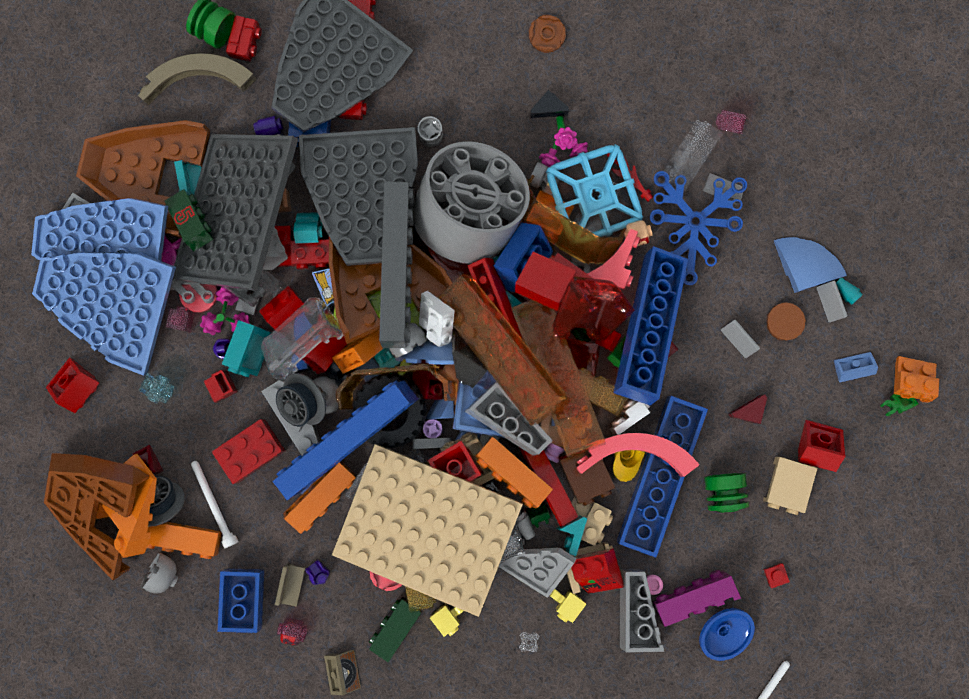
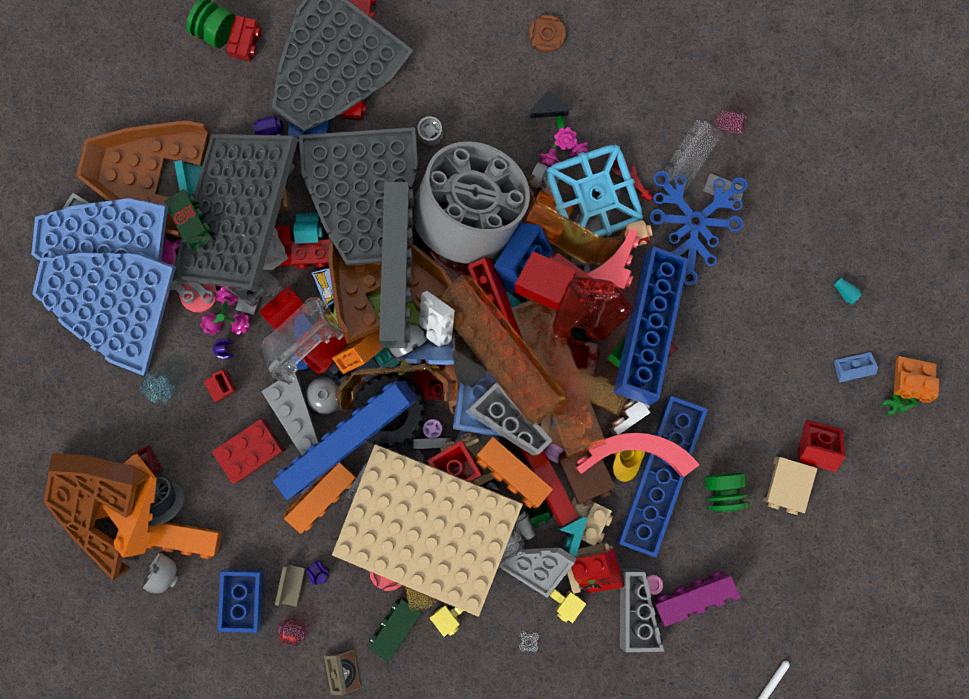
red slope [46,357,99,413] -> none
dark tan arch [138,54,257,106] -> none
clear pink brick [166,306,195,333] -> none
white piece [191,461,239,549] -> none
teal window [222,320,274,377] -> none
dark grey piece [276,373,326,427] -> none
medium blue slope [426,398,454,419] -> none
red plate [595,327,621,352] -> none
blue dish [699,608,755,661] -> none
light grey slope [721,320,760,358] -> none
dark red slope [728,394,767,424] -> none
red plate [763,563,790,588] -> none
dark orange tile [766,302,806,341] -> none
medium blue brick [774,237,847,293] -> none
light grey slope [817,281,848,322] -> none

